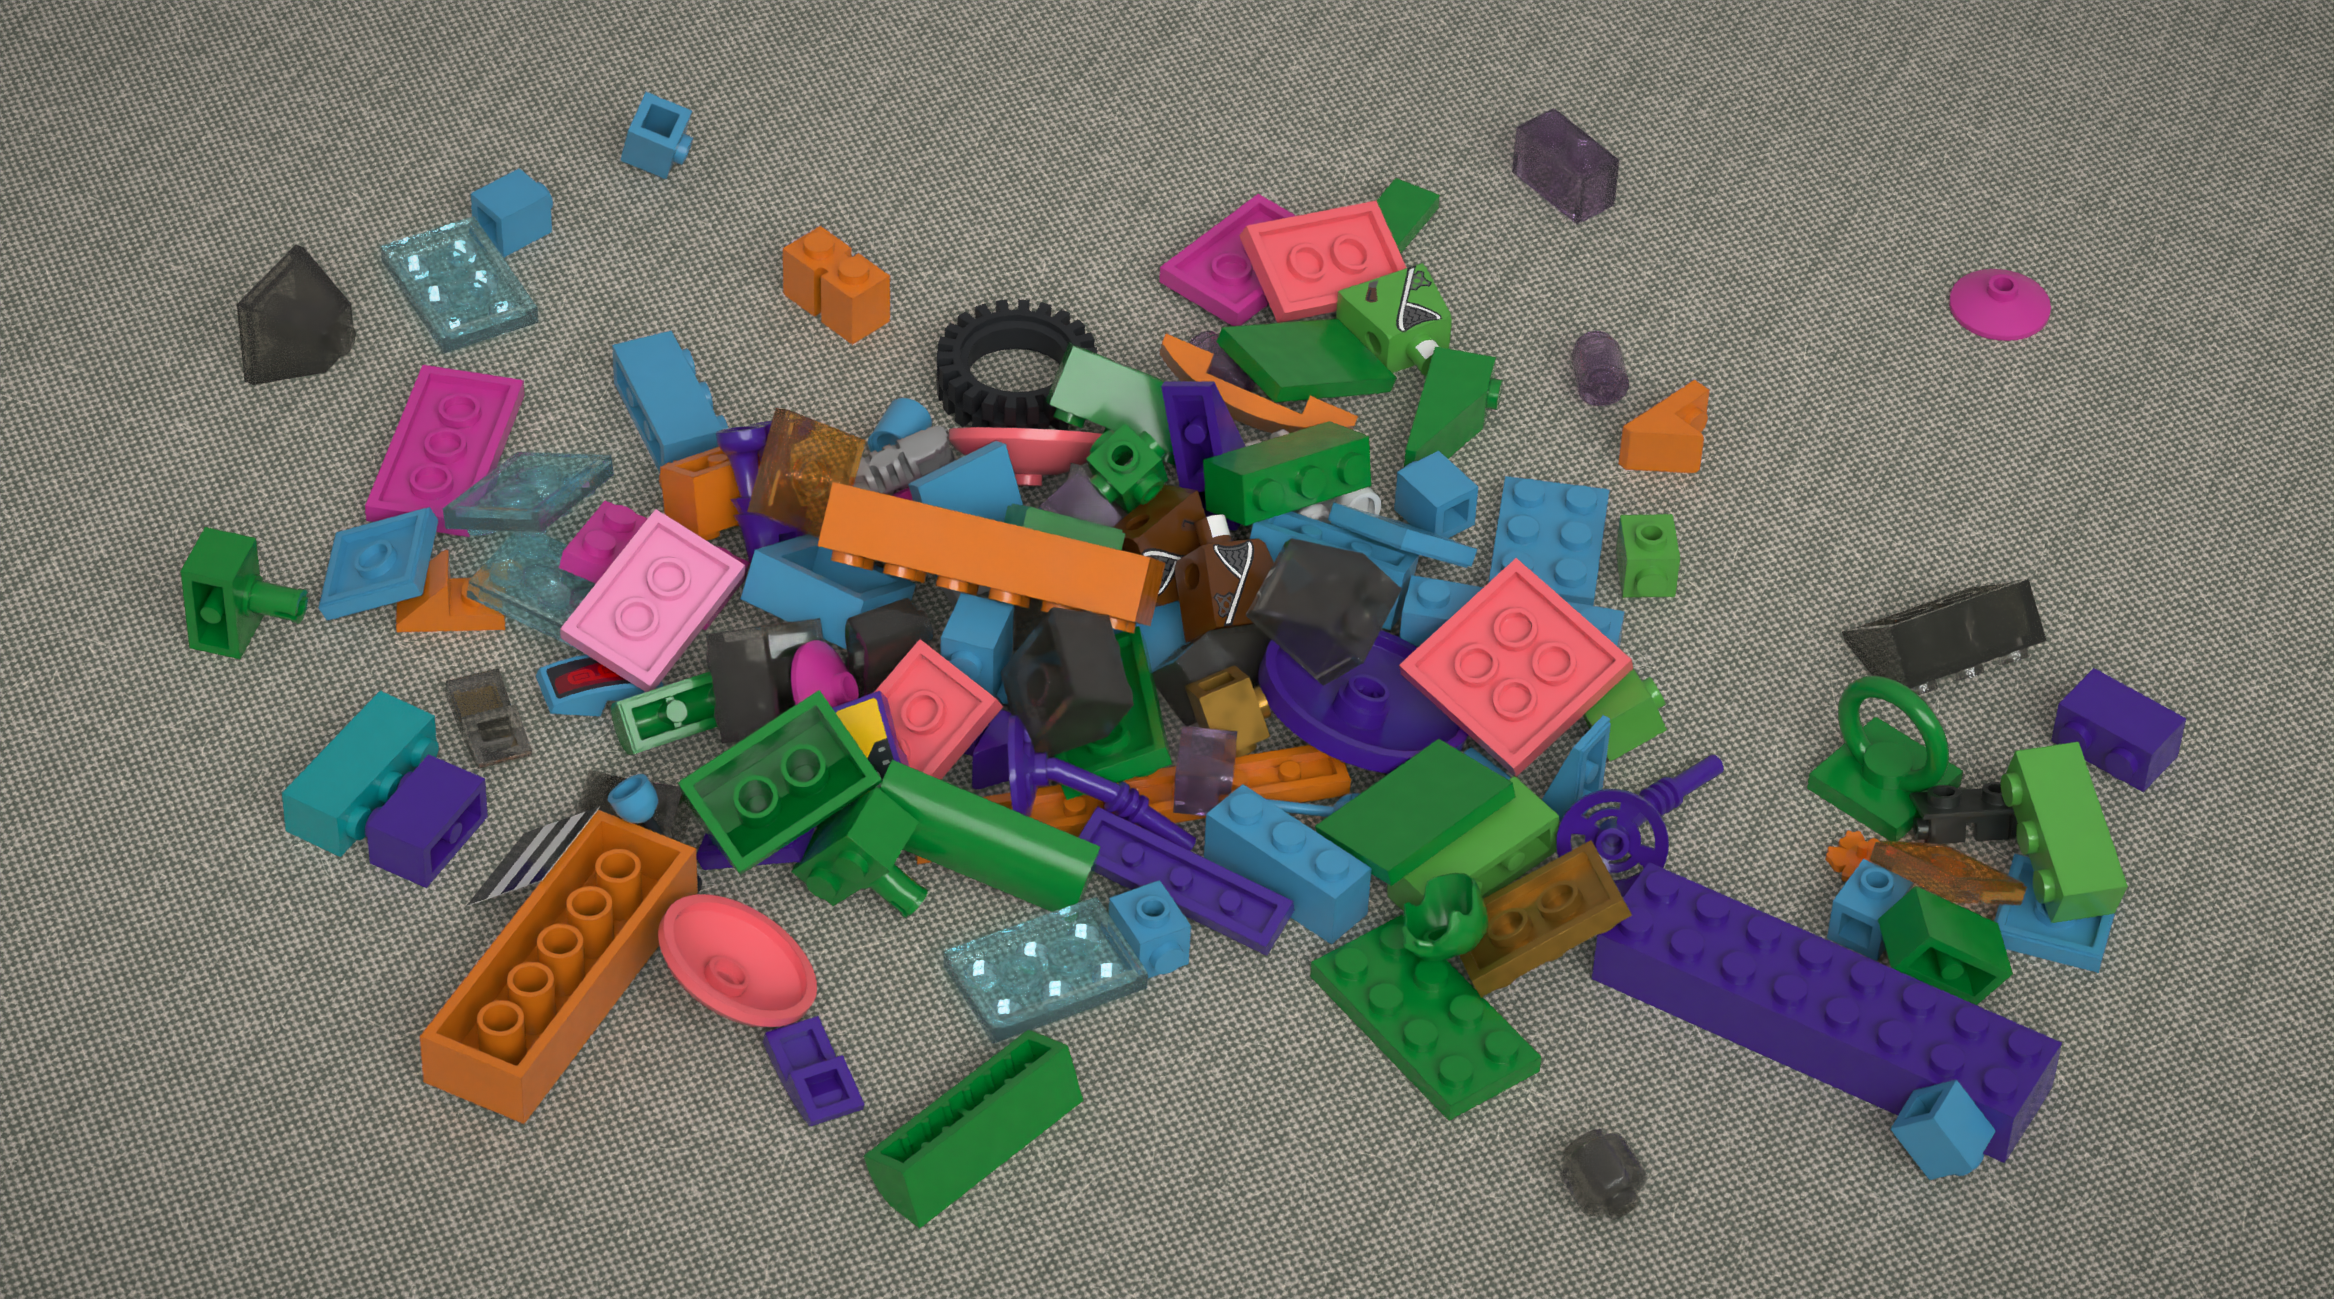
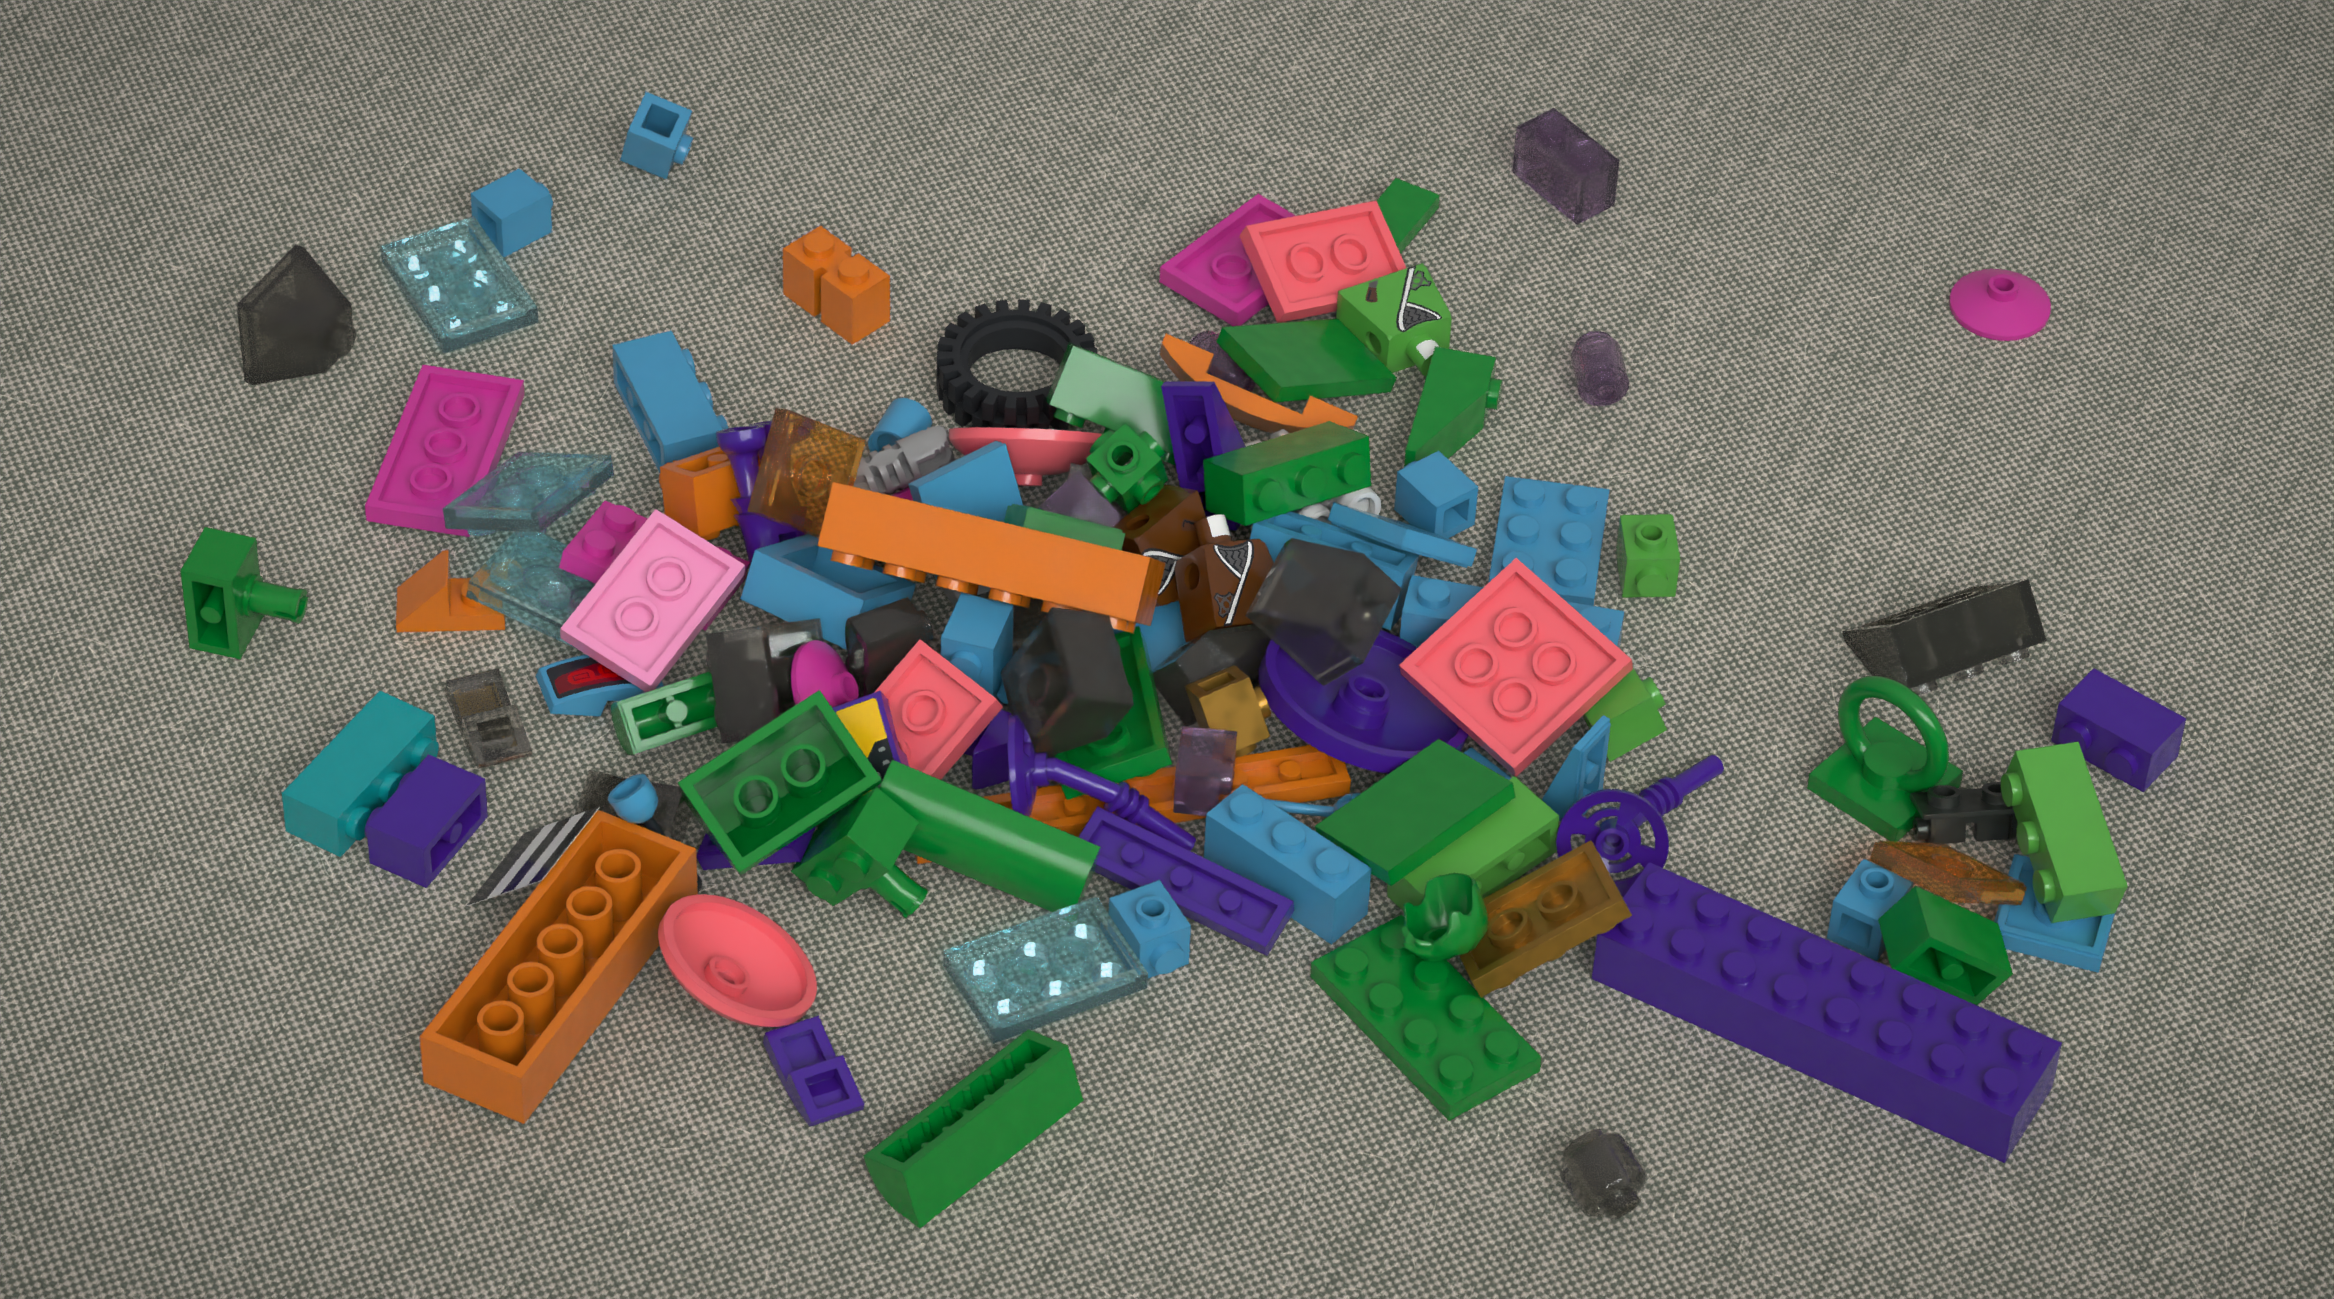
dark azure tile [318,507,438,621] -> none
orange slope [1618,380,1710,473] -> none
orange plant [1825,830,1893,882] -> none
dark azure brick [1890,1080,1996,1180] -> none

